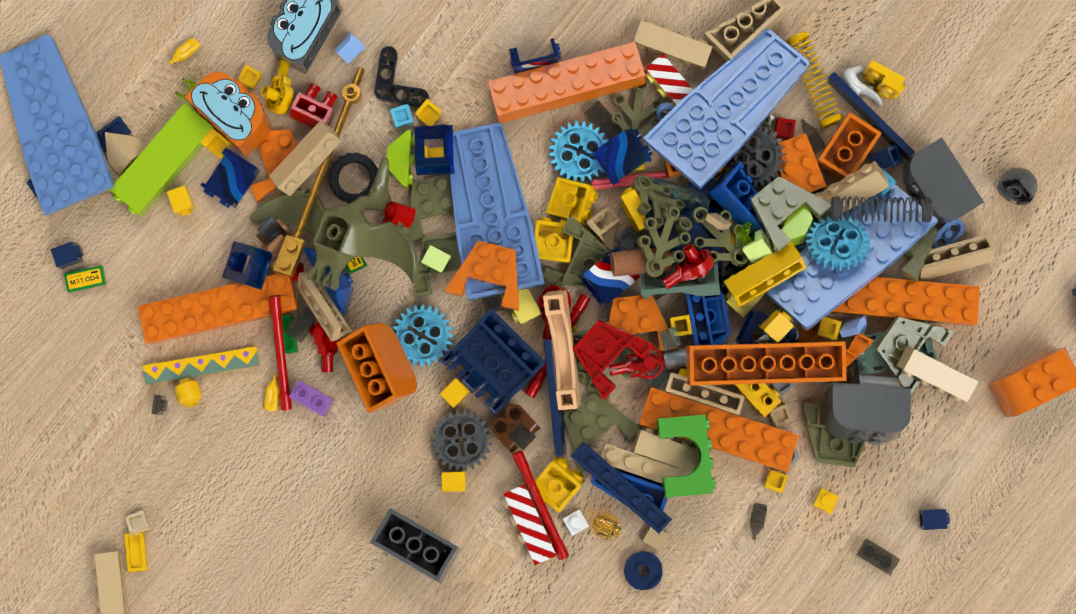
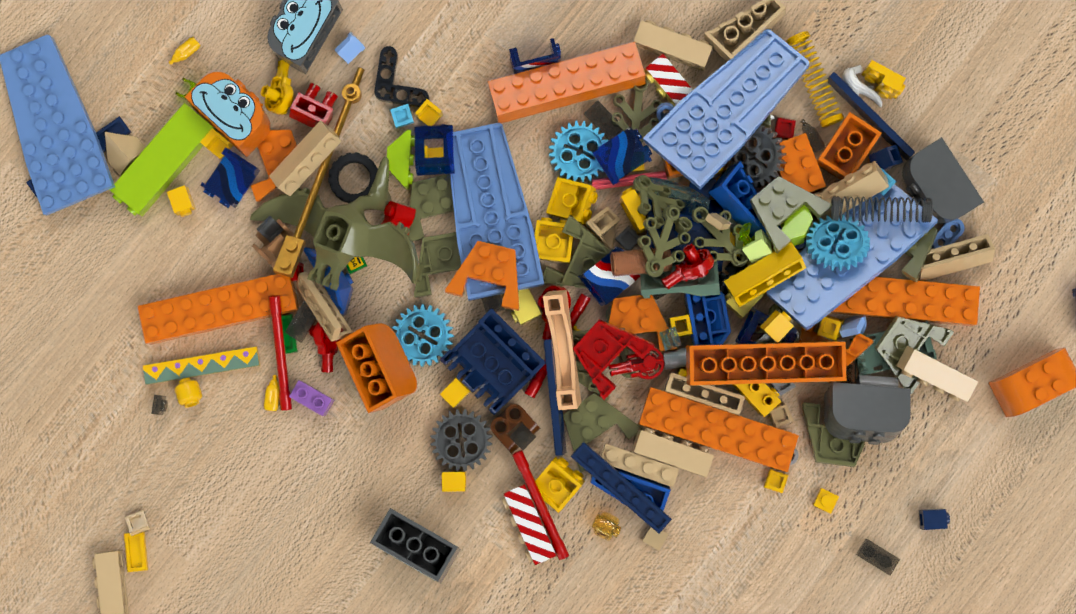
dark blue brick [50,242,84,269] -> none
tile [64,266,107,293] -> none
clear blue panel [222,241,273,290] -> none
yellow tile [237,64,263,91] -> none
yellowish green panel [421,245,452,273] -> none
white plate [563,509,589,536] -> none
dark blue plate [624,551,663,590] -> none
clear light blue tile [643,366,669,389] -> none
bright green arch [656,414,716,498] -> none
clear smoke piece [749,503,767,540] -> none
dark grey cylinder [997,168,1038,205] -> none

